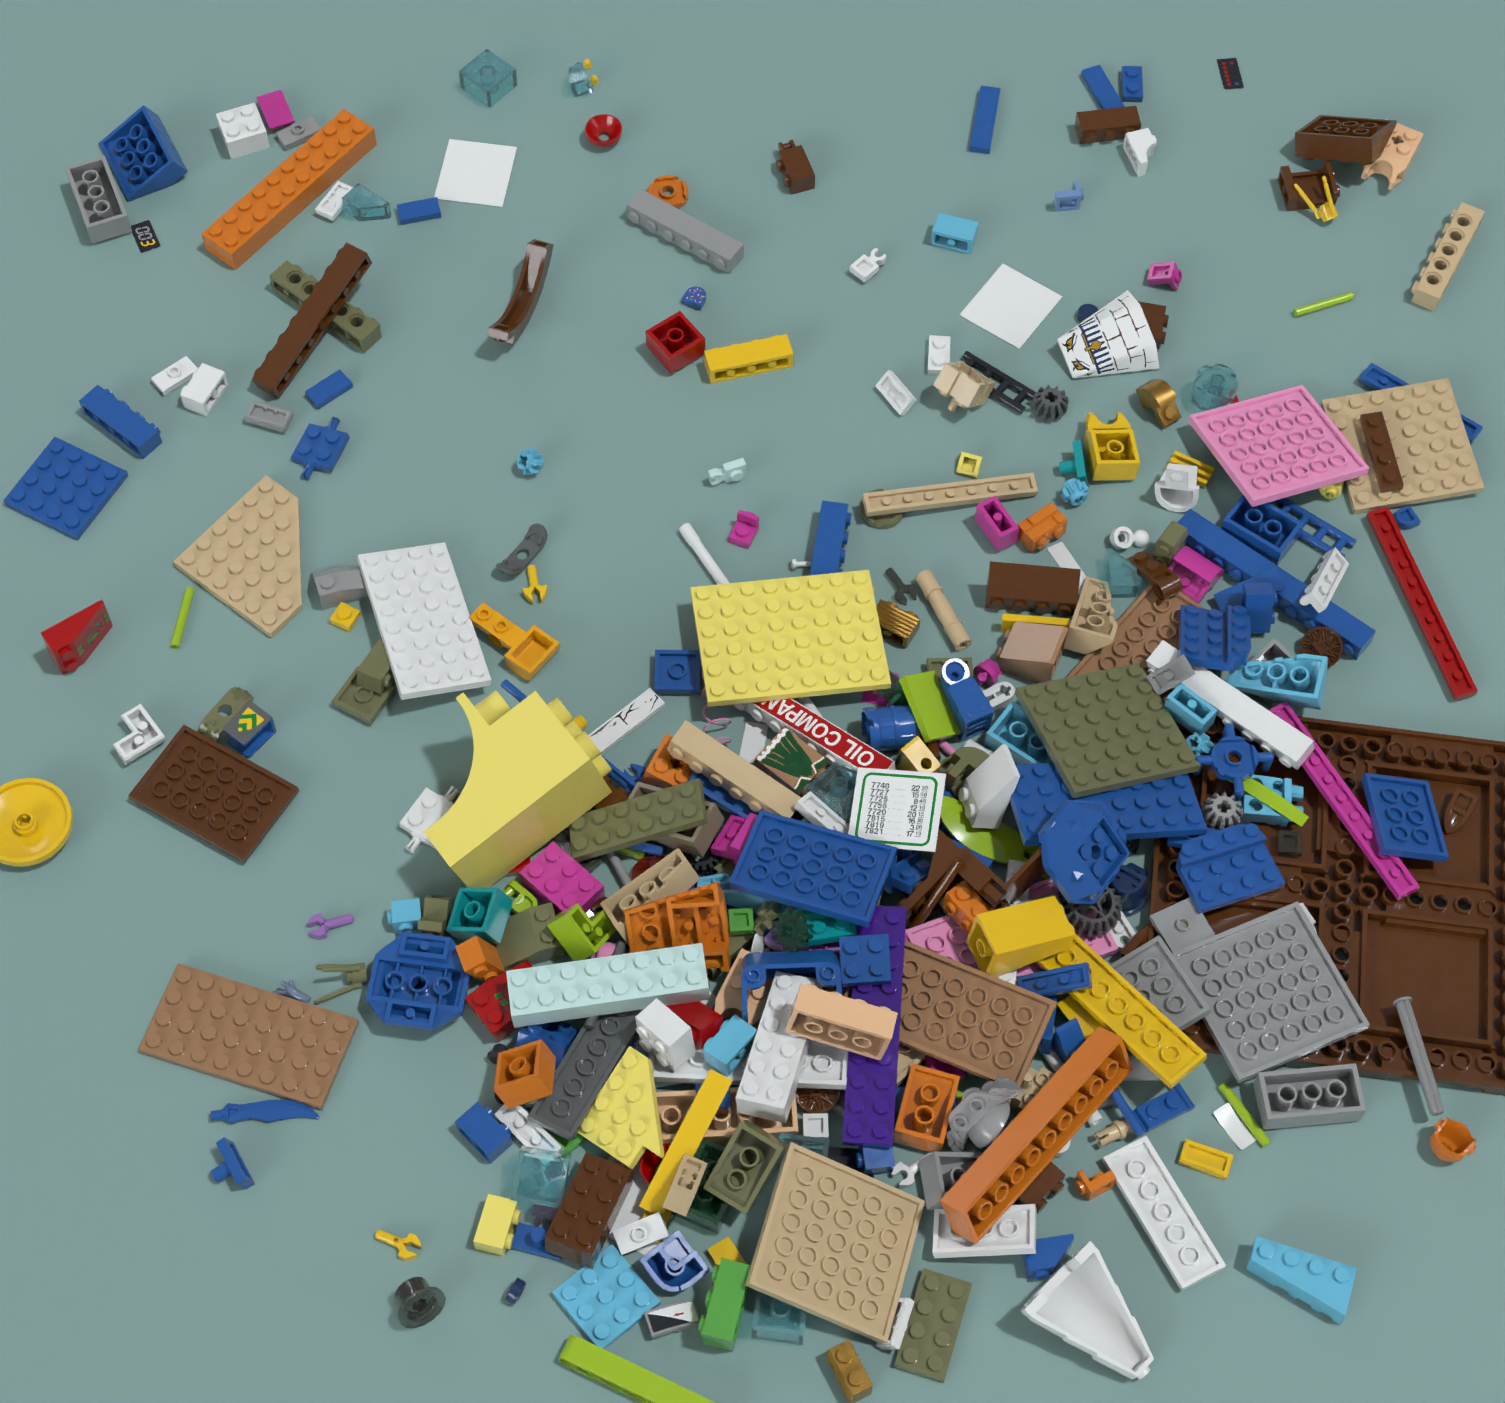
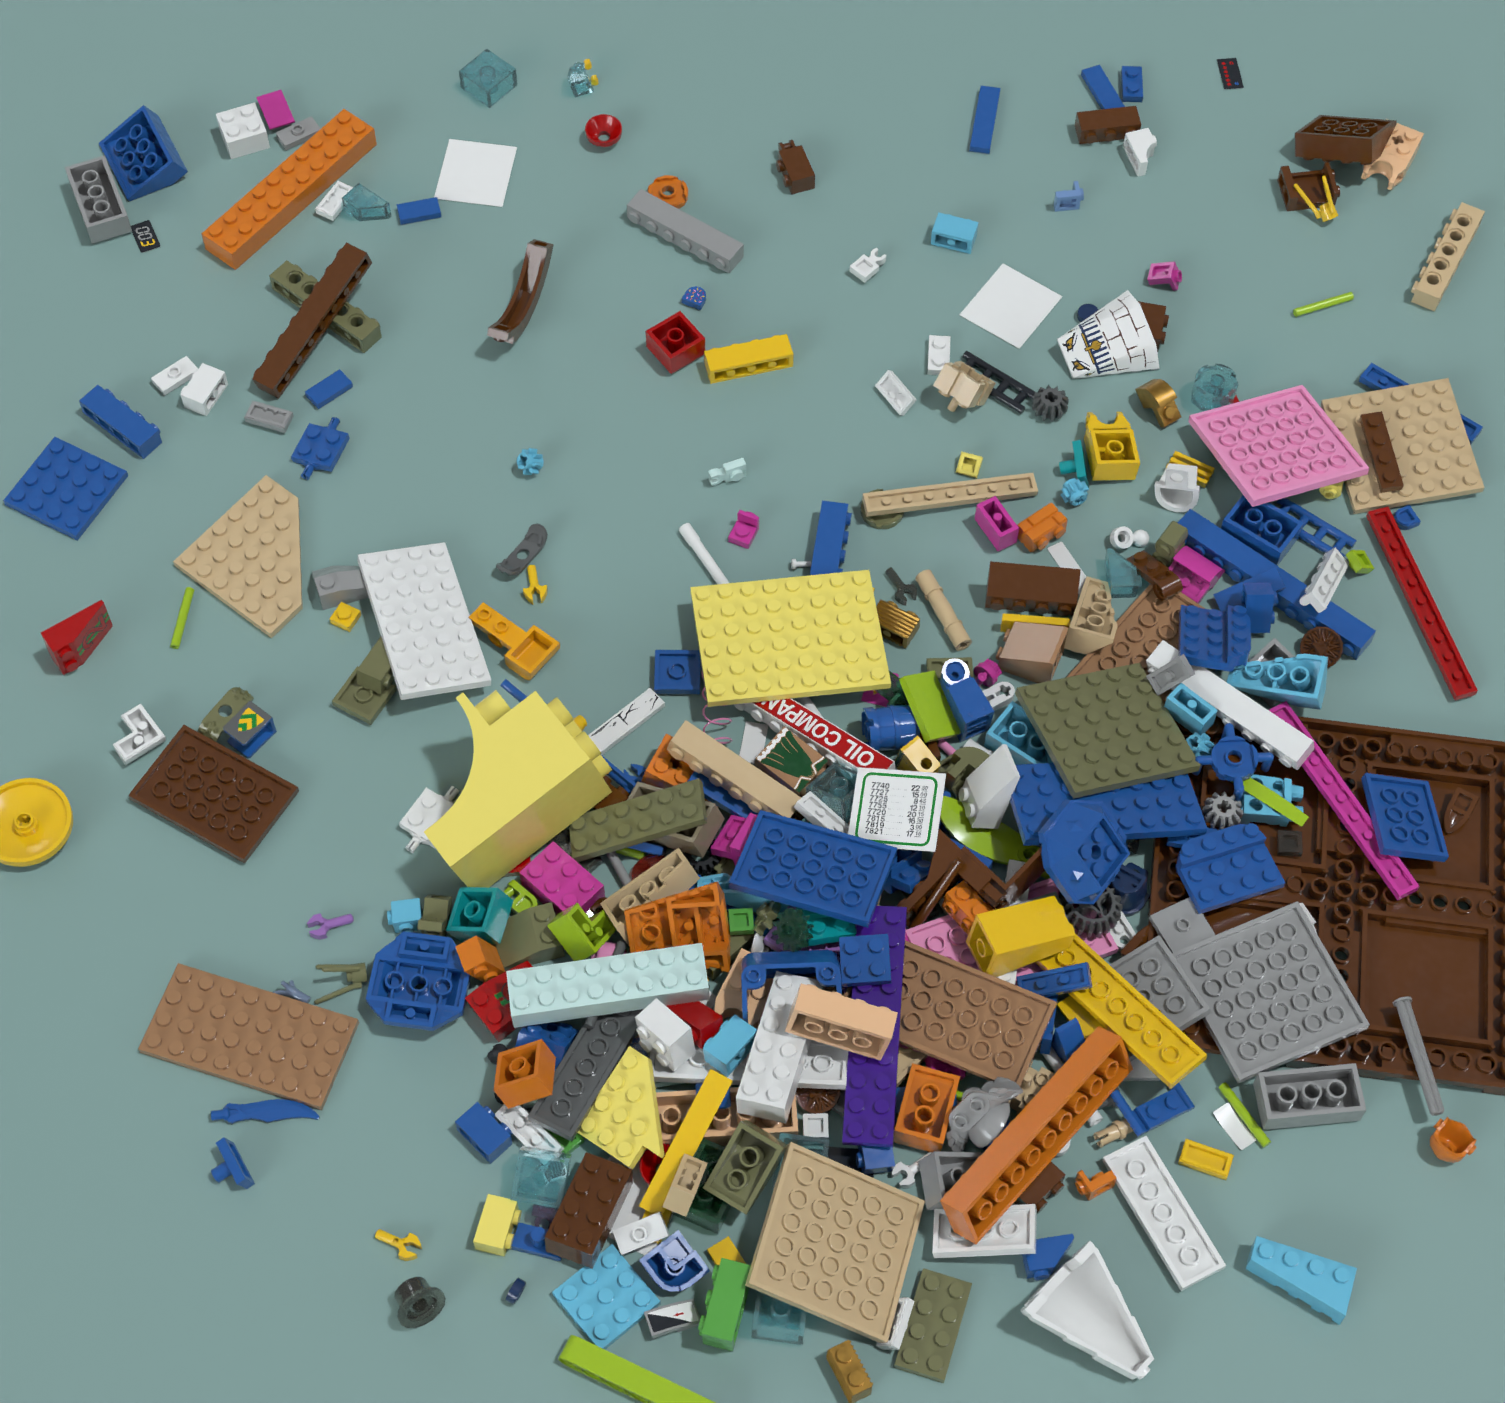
none -> lime plate [1346,550,1375,574]

